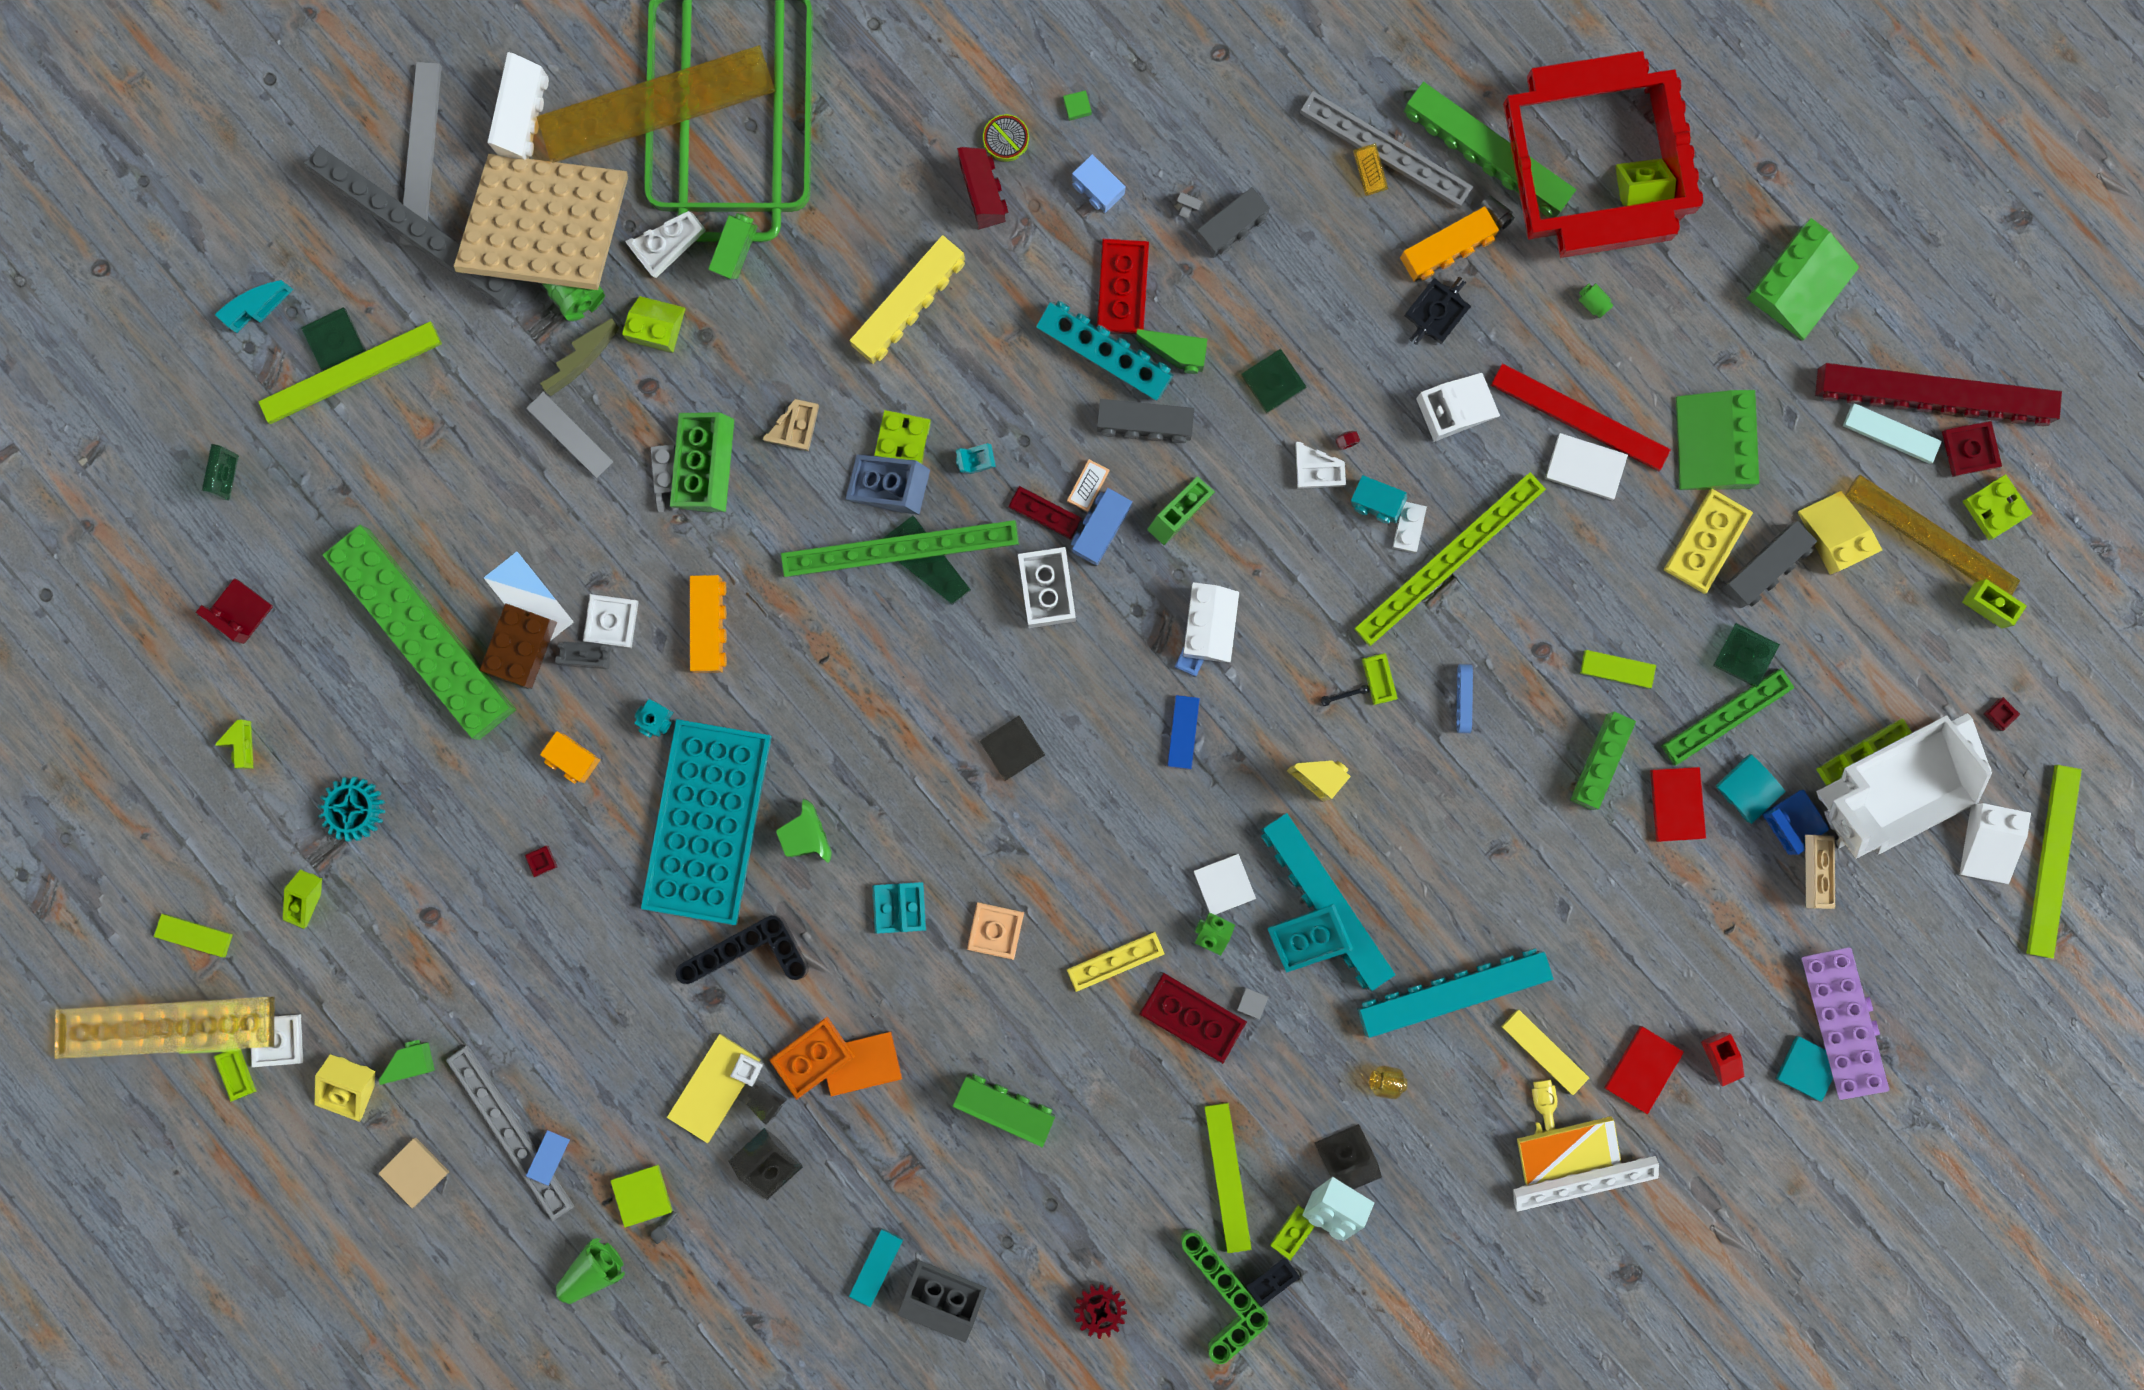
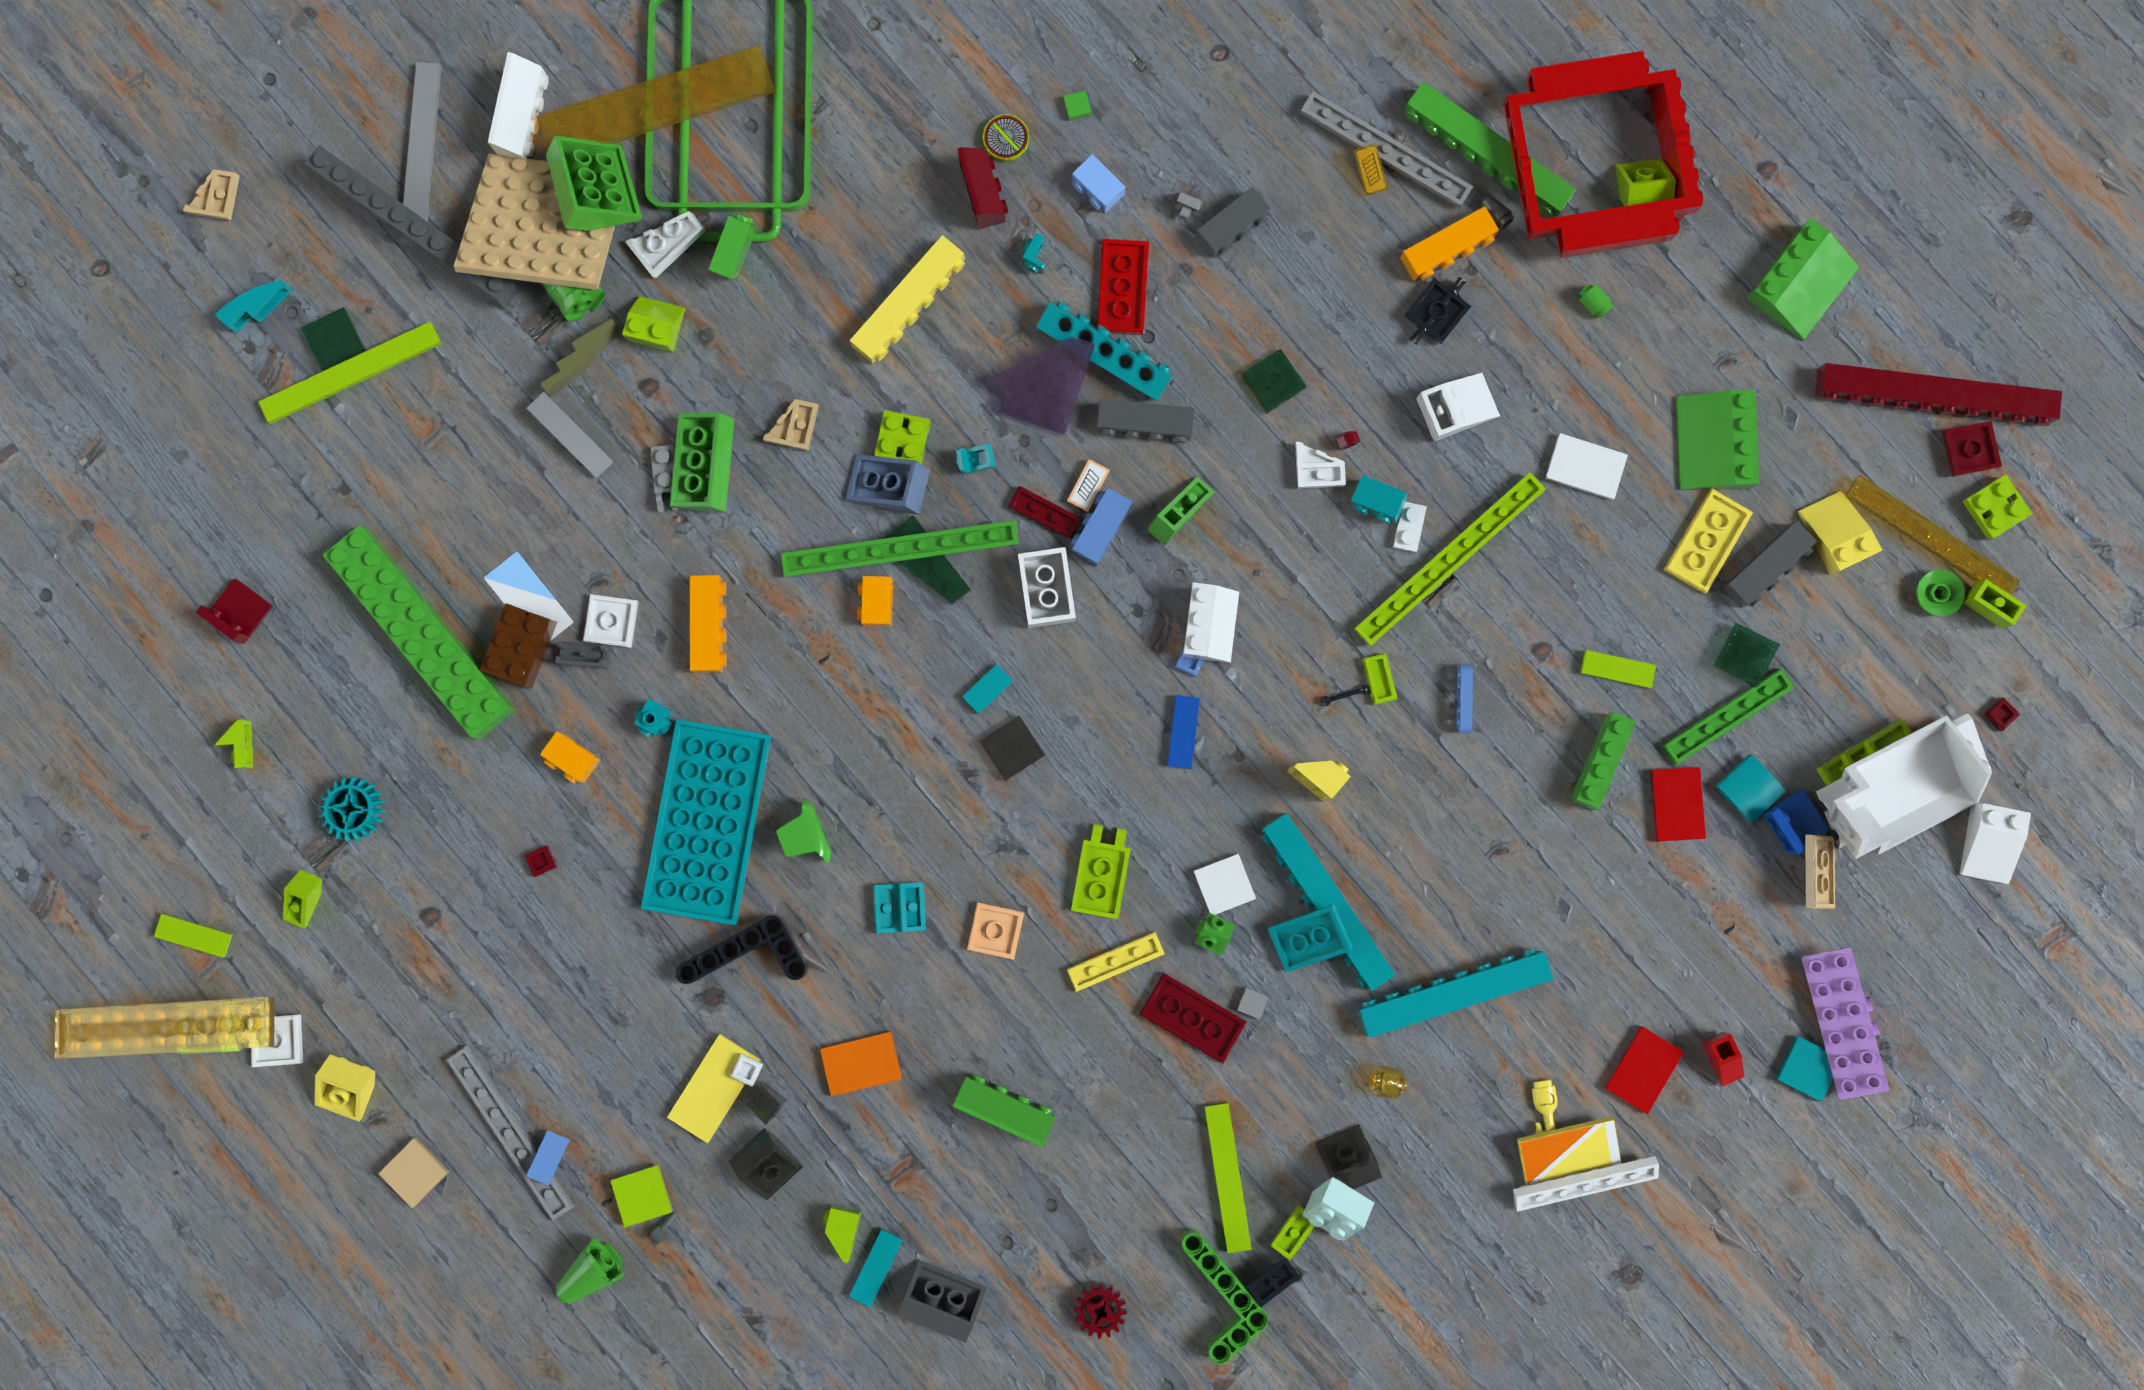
clear green tile [202,444,239,501] -> none
lime tile [214,1051,257,1102] -> none
bright green slope [379,1040,435,1085] -> none
orange tile [769,1017,855,1100] -> none
bright green slope [1136,329,1208,374] -> none
red tile [1490,363,1671,472] -> none
light yellow tile [1501,1009,1589,1095] -> none
light aqua tile [1843,403,1942,464] -> none
lime tile [2026,765,2082,959] -> none
none -> tan wing [183,169,240,221]
none -> bright green slope [546,135,642,231]
none -> lime slope [822,1204,861,1263]
none -> light orange brick [857,576,893,627]
none -> teal tile [962,664,1013,714]
none -> clear purple wing [987,336,1095,435]
none -> teal bracket [1023,233,1046,274]
none -> lime tile [1071,824,1131,919]
none -> bright green dish [1916,569,1965,617]

